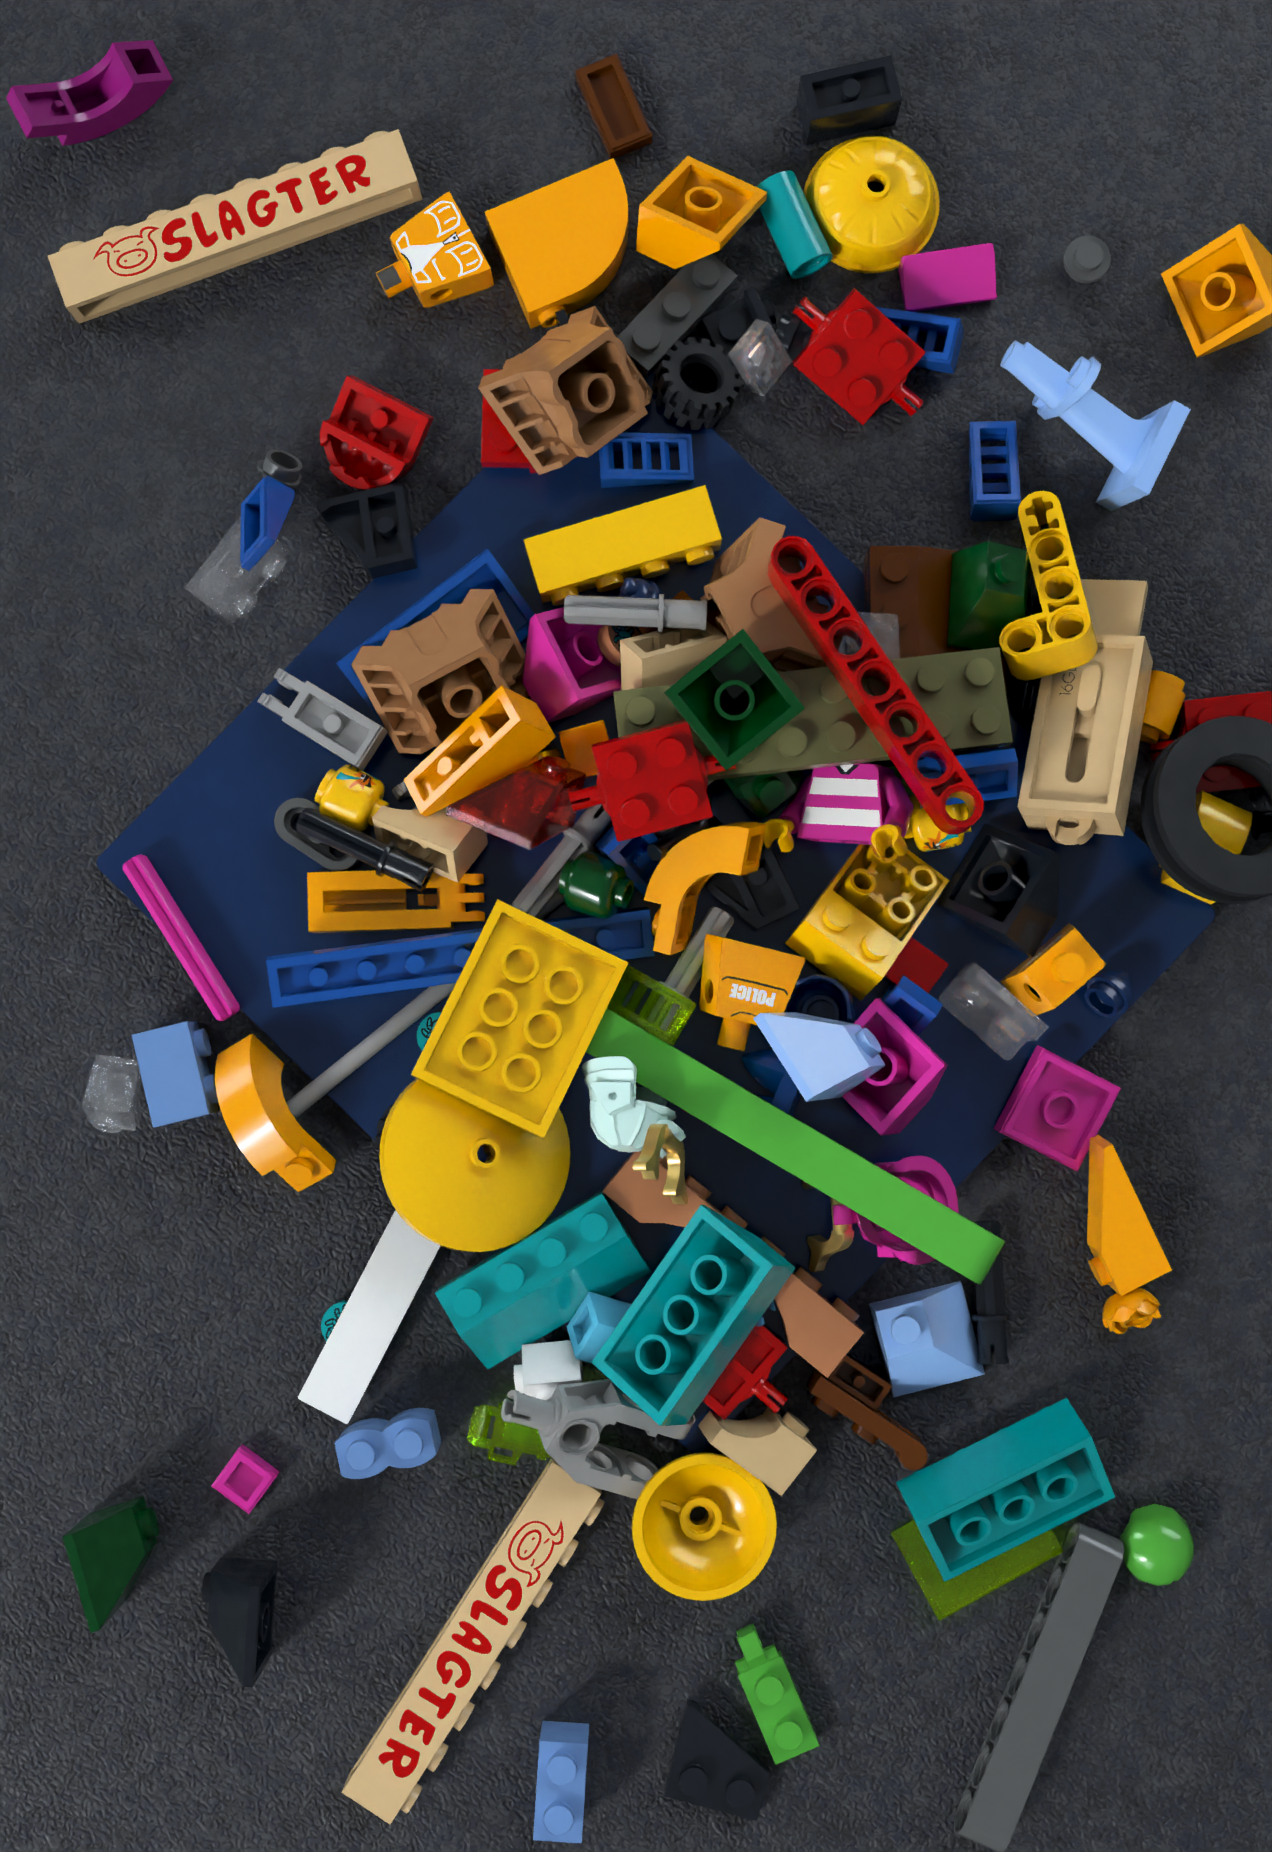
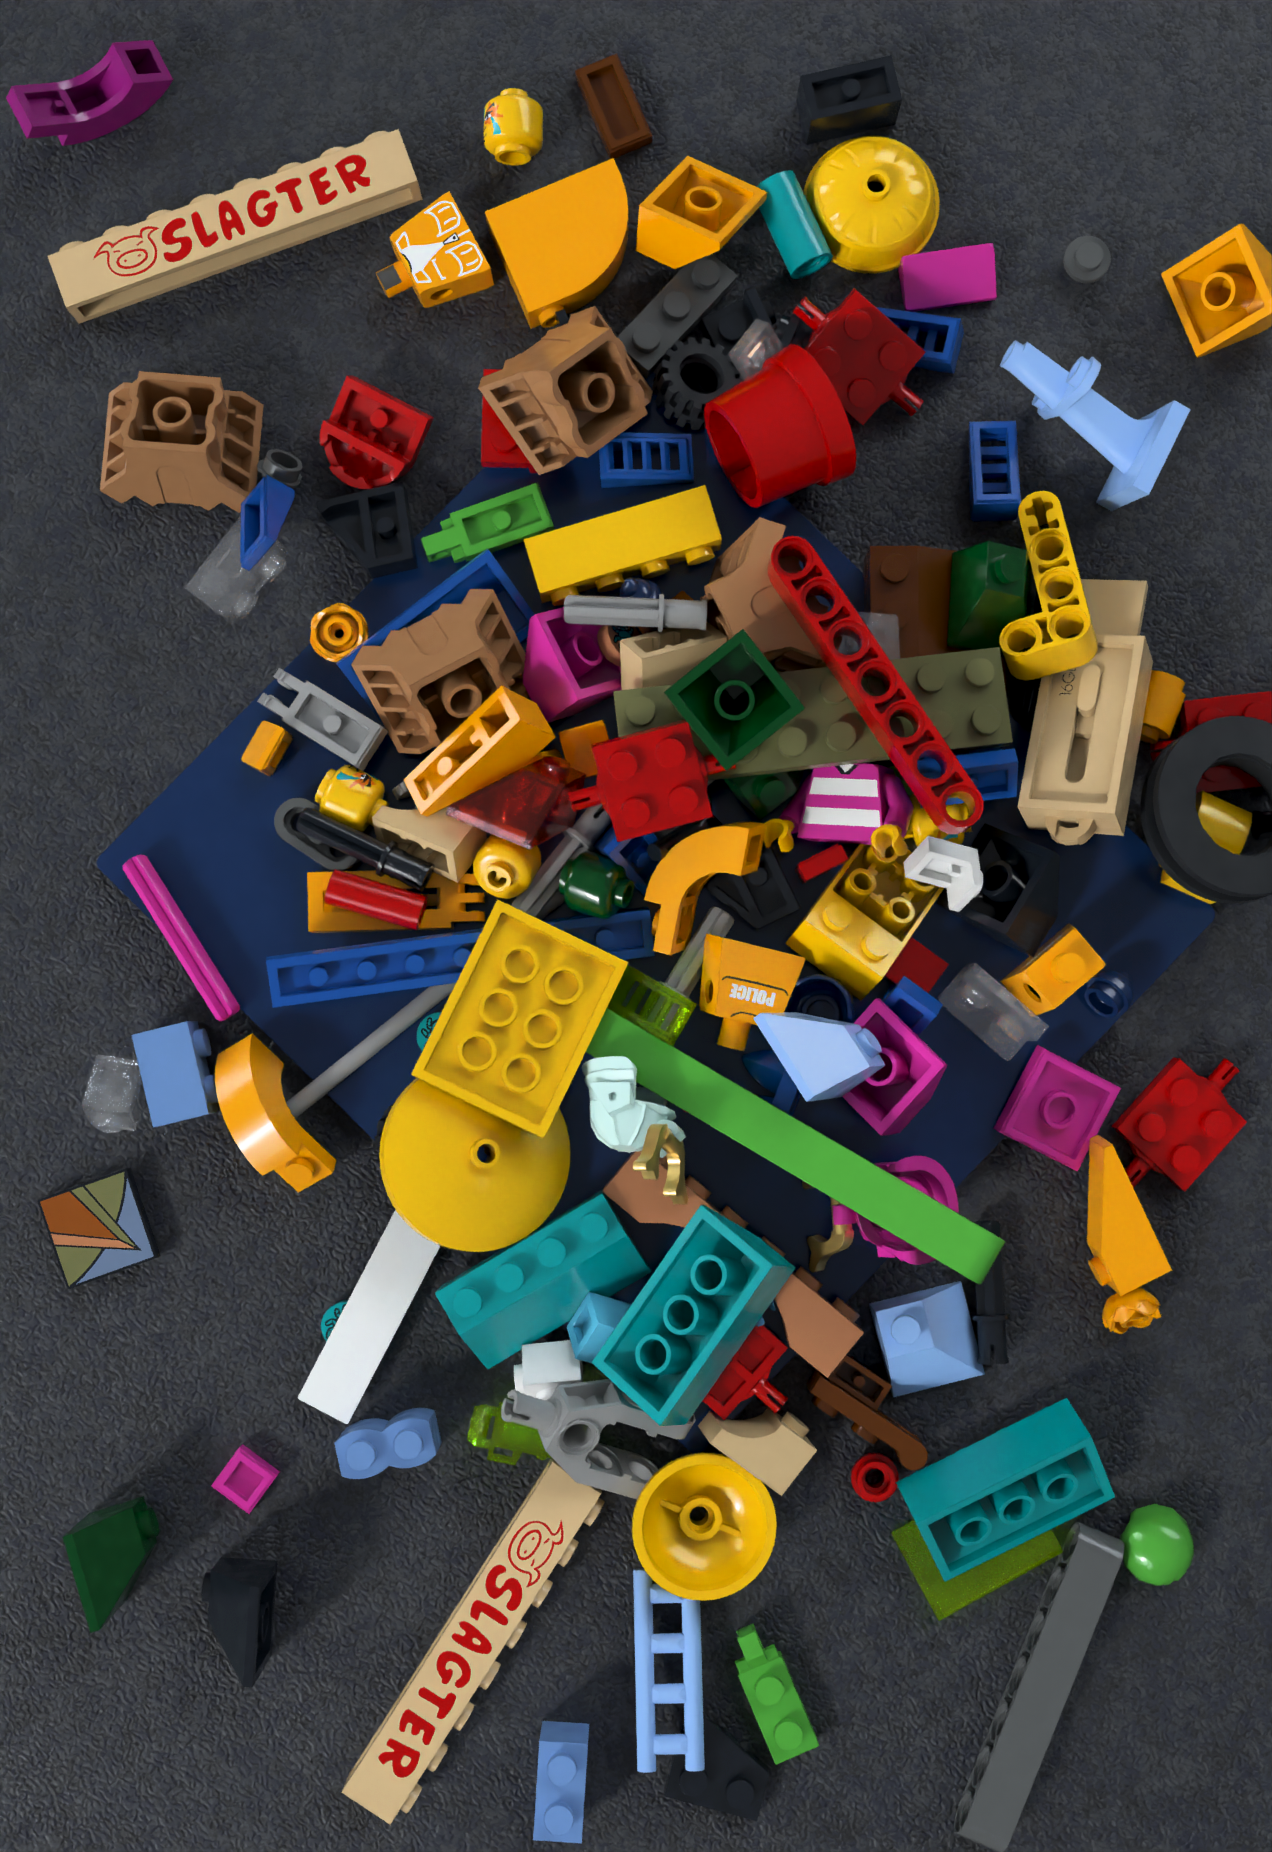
none -> tile [37,1167,161,1290]
none -> medium nougat slope [100,371,264,513]
none -> light orange slope [241,721,293,776]
none -> light orange plate [310,603,368,663]
none -> red piece [325,869,428,931]
none -> bright green hinge [421,483,554,563]
none -> yellow head [473,828,541,899]
none -> yellow head [483,88,543,165]
none -> light blue bar [633,1568,705,1773]
none -> red piece [704,344,856,508]
none -> red tile [795,843,849,884]
none -> red plate [850,1453,899,1502]
none -> white bracket [904,836,983,912]
none -> red plate [1111,1057,1247,1192]

